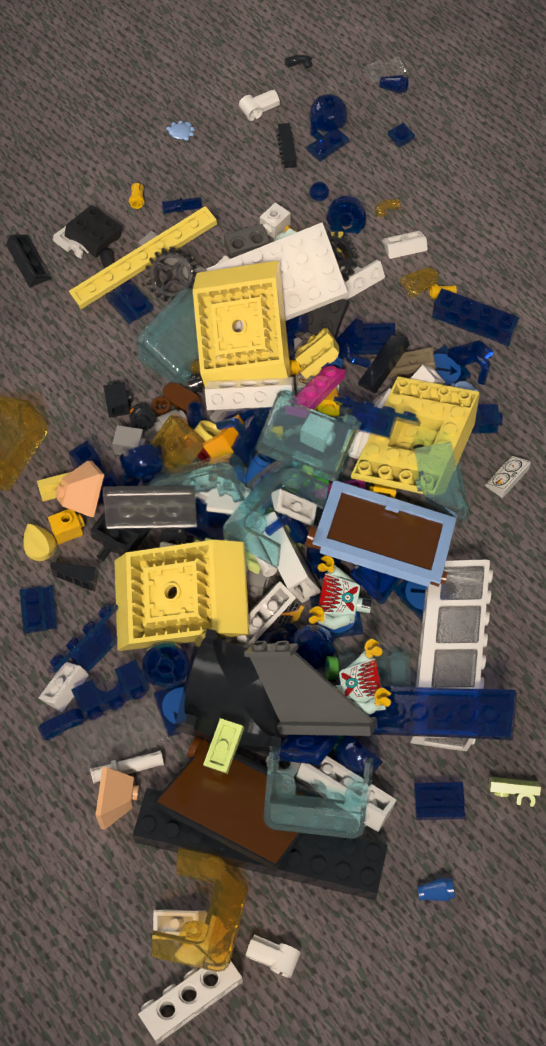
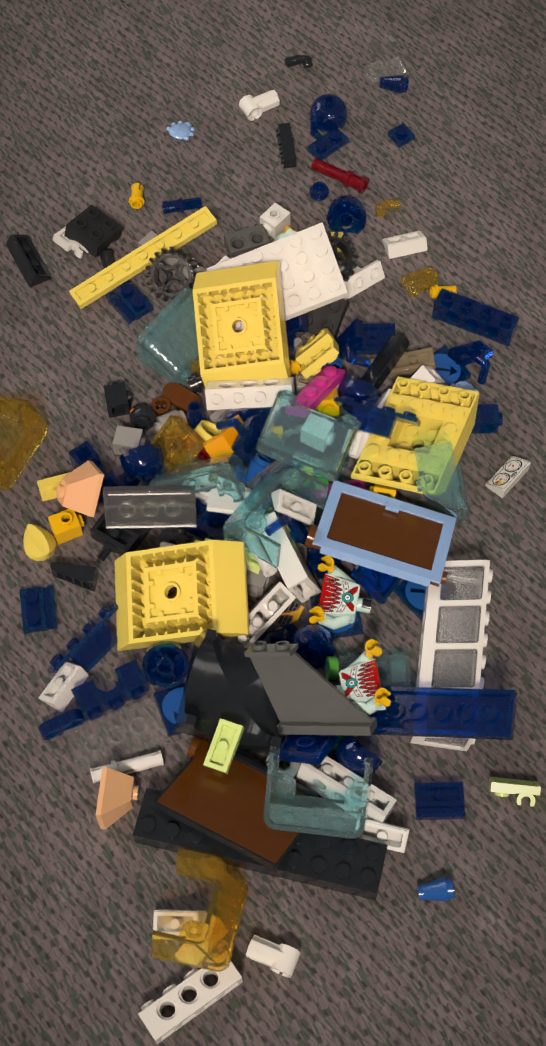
none -> dark red pin [311,158,369,194]
none -> clear blue cylinder [338,374,381,414]
none -> white slope [357,818,409,853]

